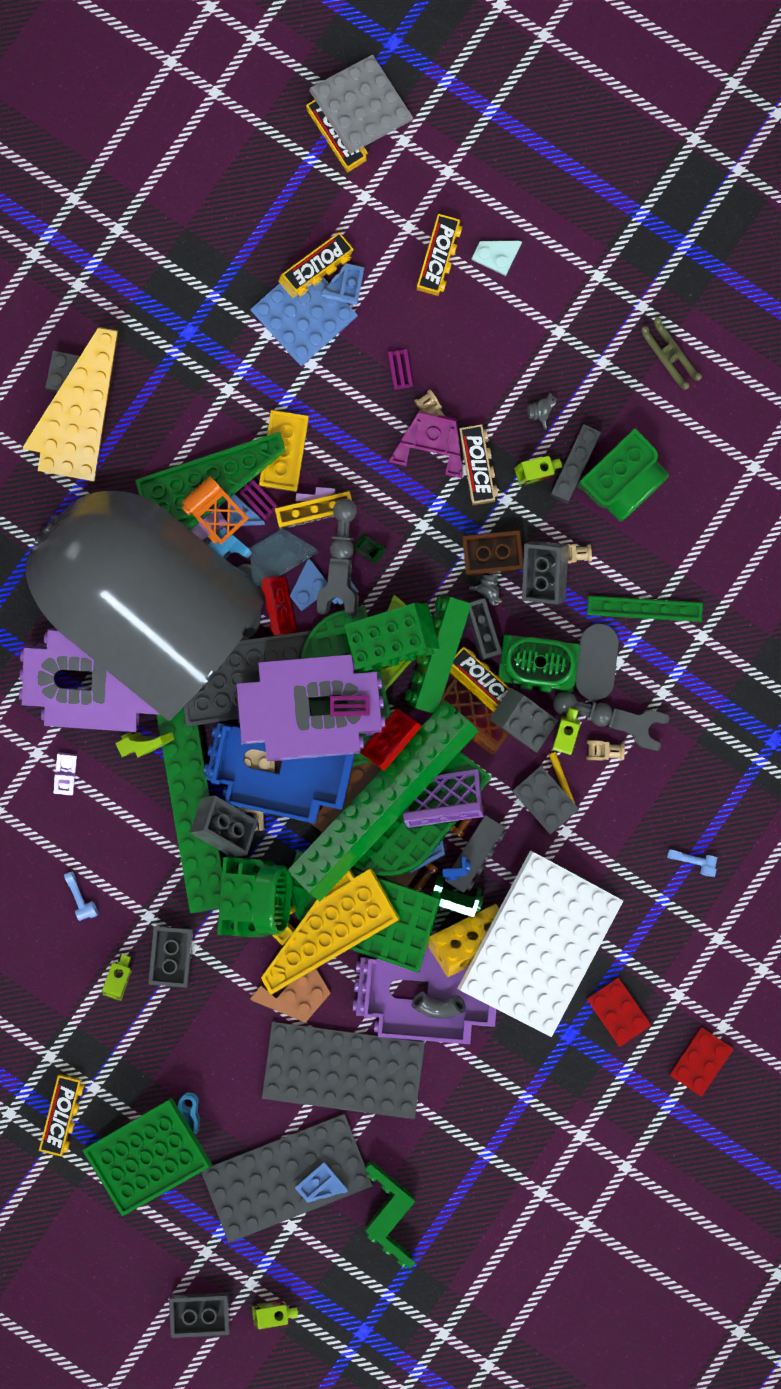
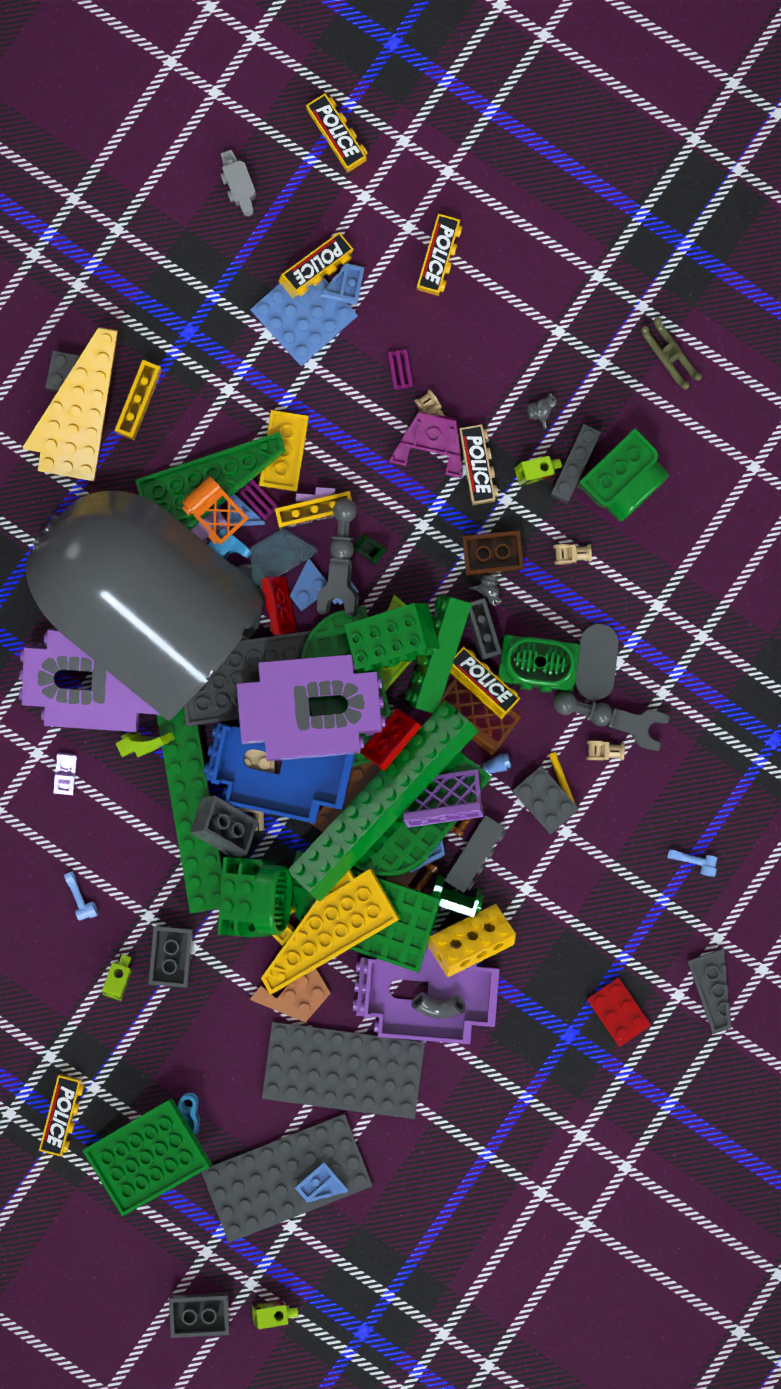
light grey plate [309,55,413,154] -> none
magenta tile [330,696,370,717] -> none
green bracket [365,1160,415,1269] -> none
blue bracket [442,856,470,881] -> none
white plate [457,851,623,1037] -> none
light aqua wing [472,241,522,276] -> none
dark grey brick [489,688,558,752] -> none
dark grey brick [522,541,569,605] -> none
lime torso [553,707,580,755] -> none
green tile [587,596,703,622] -> none
red plate [669,1027,733,1097] -> none
none -> yellow brick [115,360,162,440]
none -> light grey hinge [220,150,256,217]
none -> medium blue cone [482,753,512,774]
none -> dark grey wing [687,948,731,1034]

